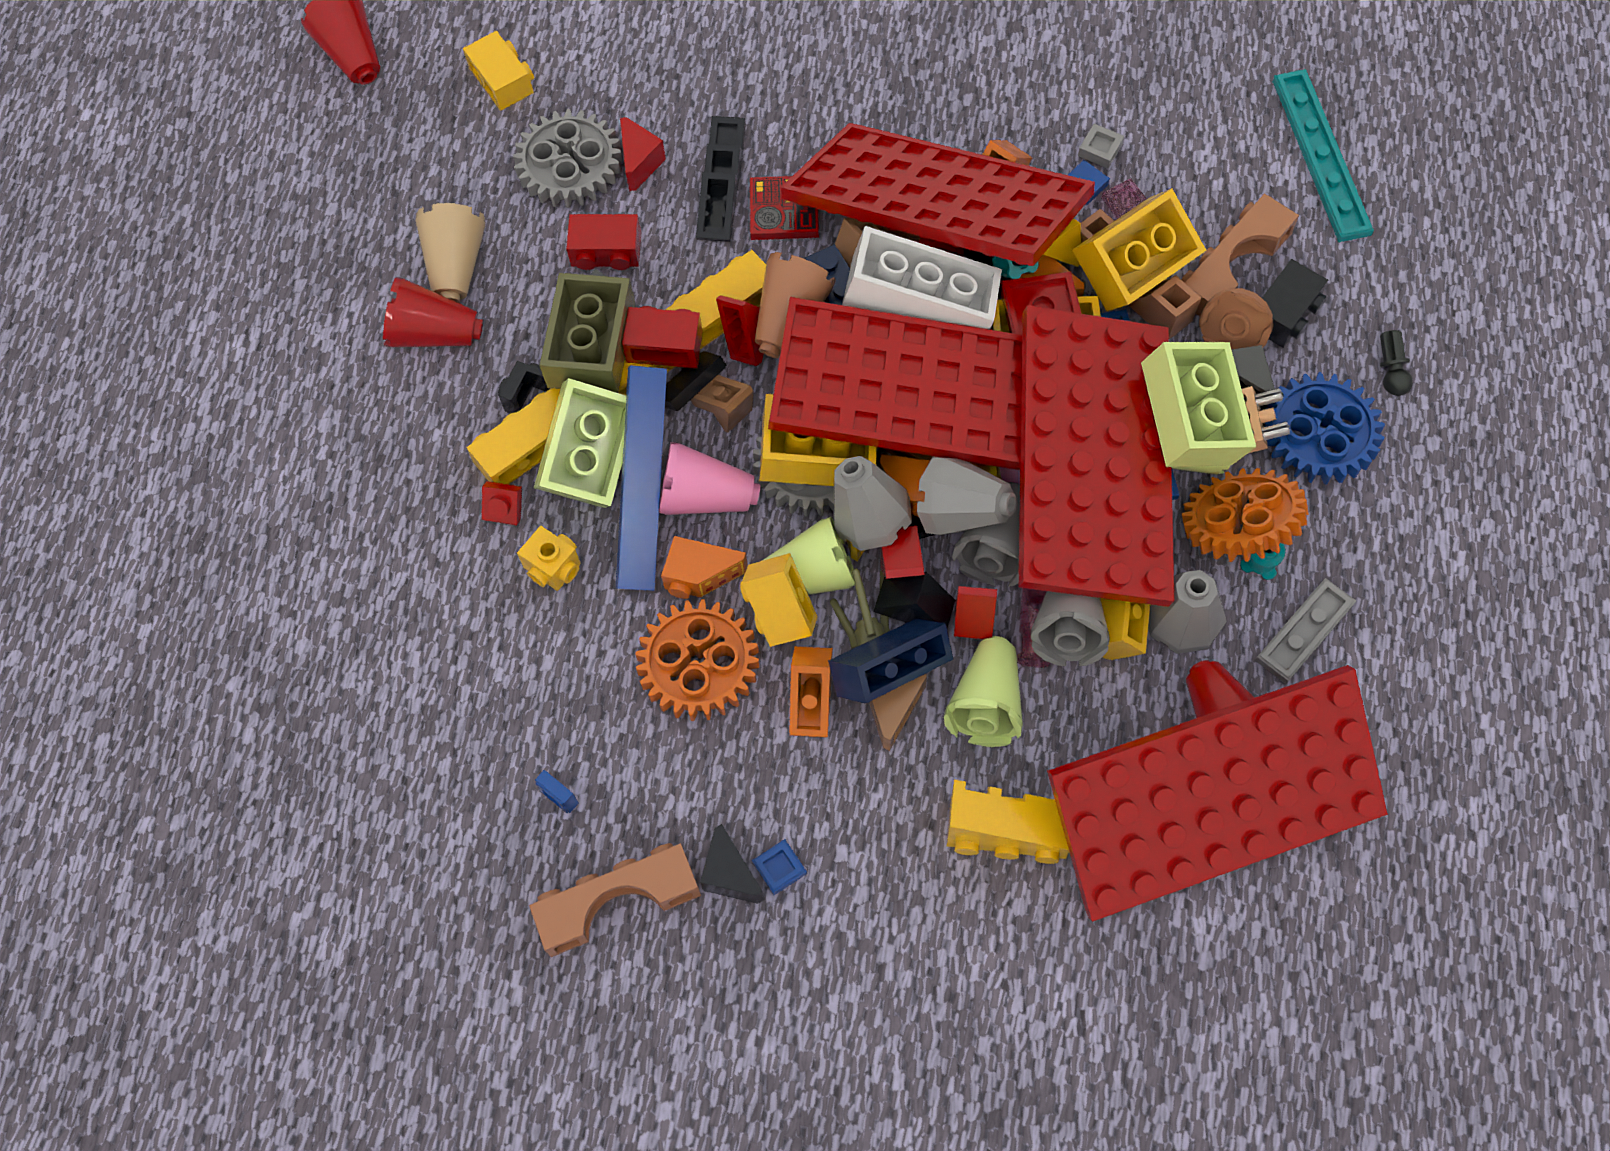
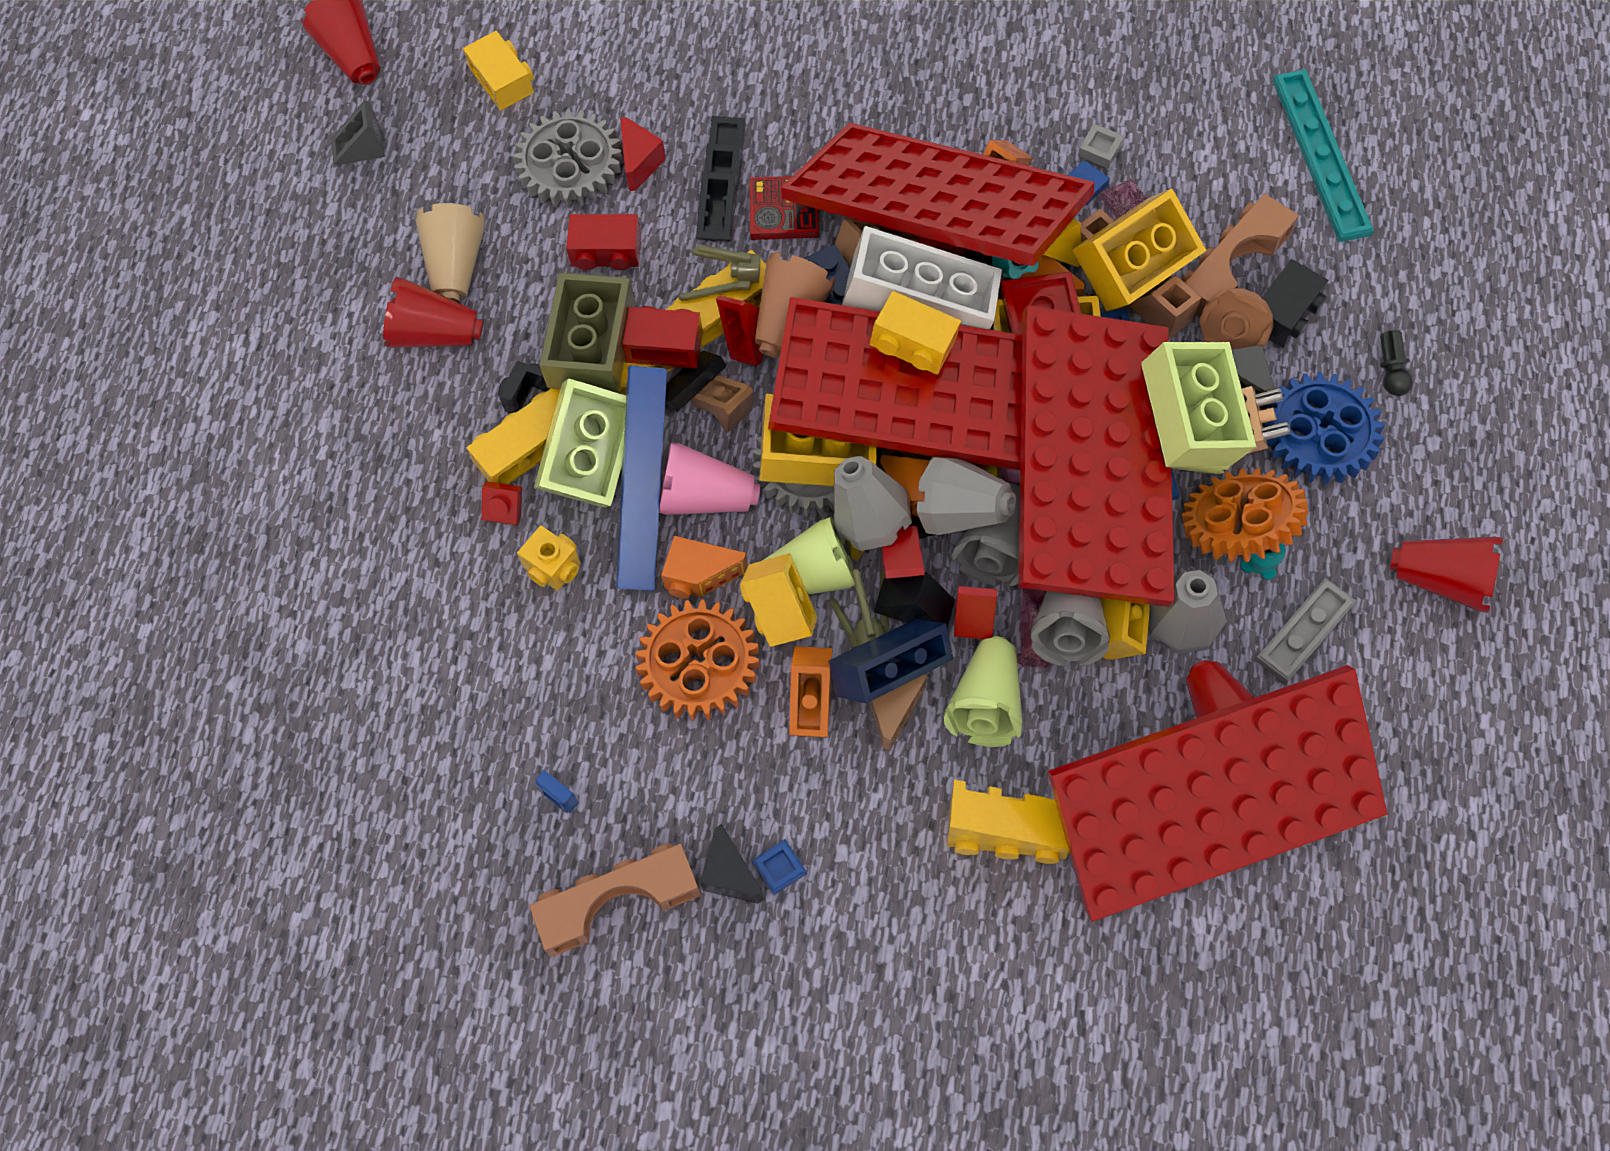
none -> dark grey slope [331,100,385,166]
none -> olive plant [678,245,760,301]
none -> yellow brick [870,290,961,375]
none -> red cone [1390,536,1503,613]

